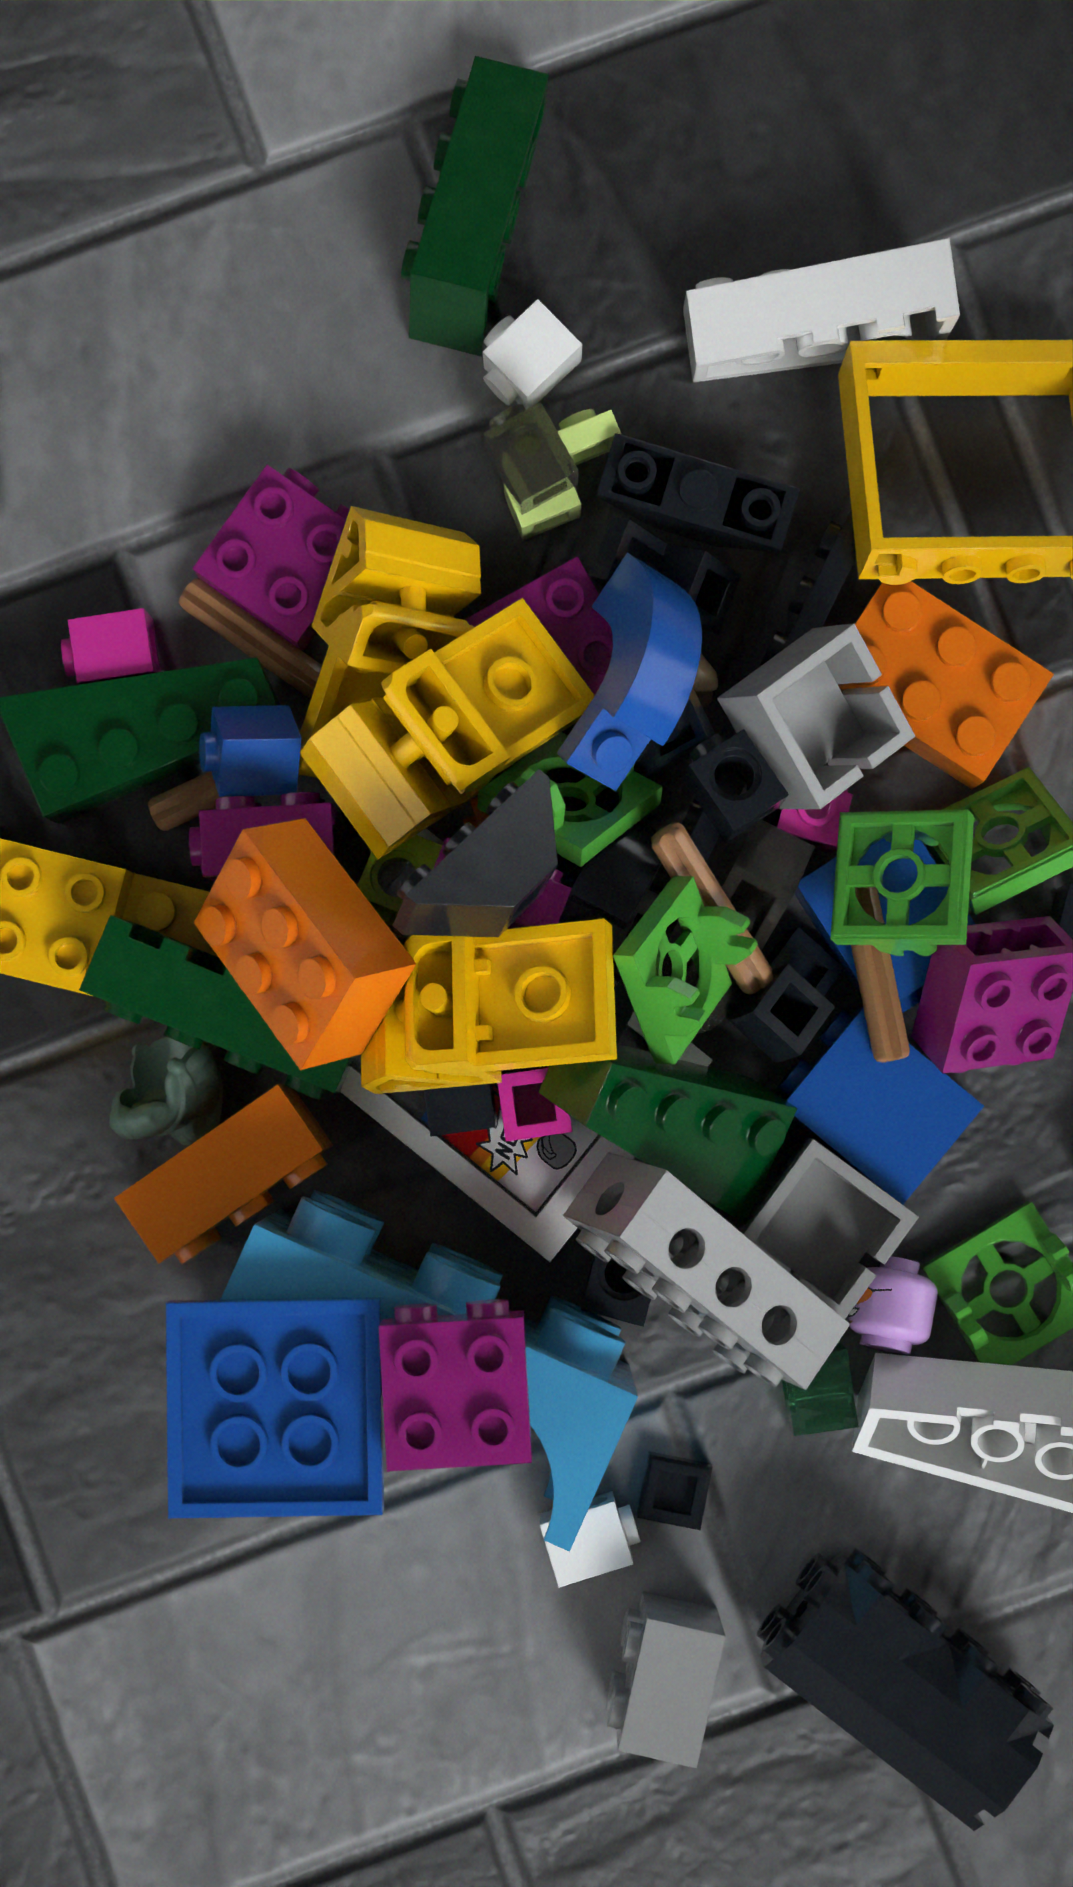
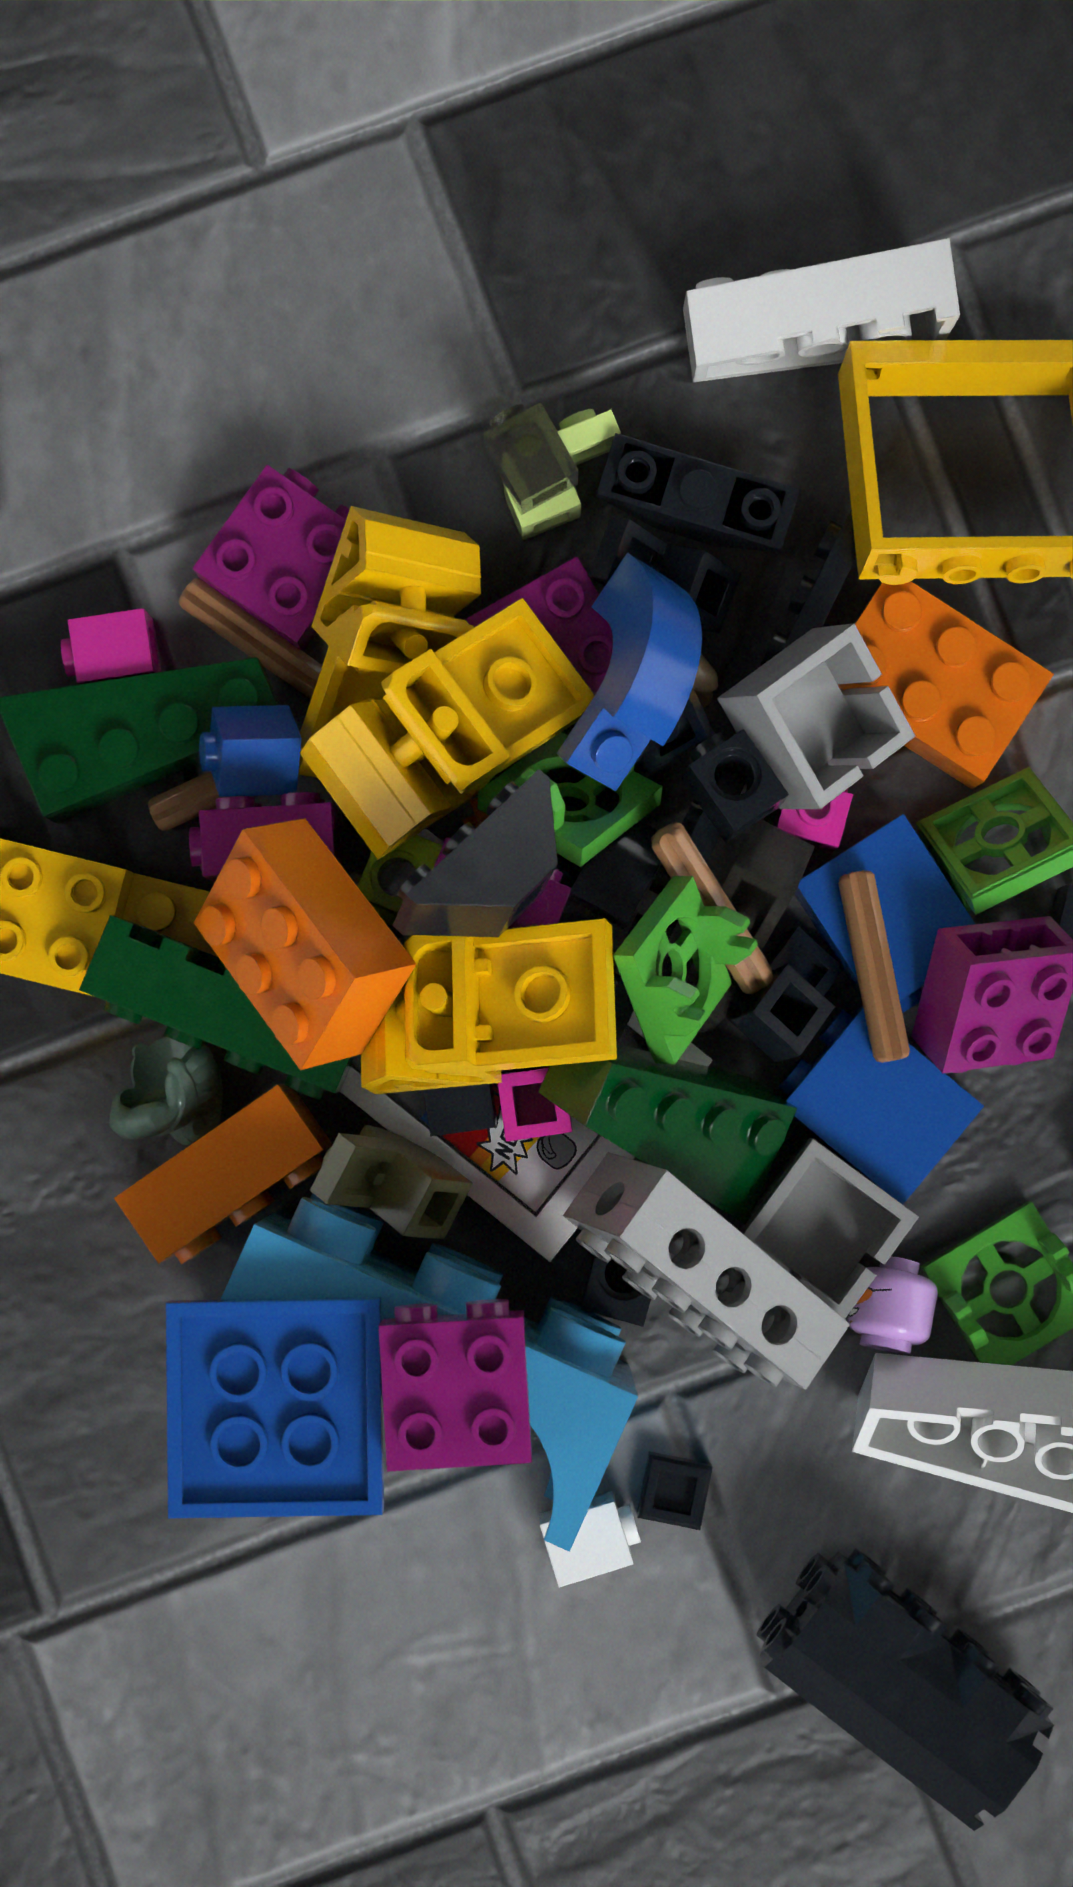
dark green wedge [401,56,549,357] -> none
white brick [483,299,582,413] -> none
light grey piece [605,1591,726,1768] -> none
clear green brick [781,1342,859,1436] -> none
bright green piece [830,809,974,956] -> none
none -> olive brick [310,1125,473,1239]

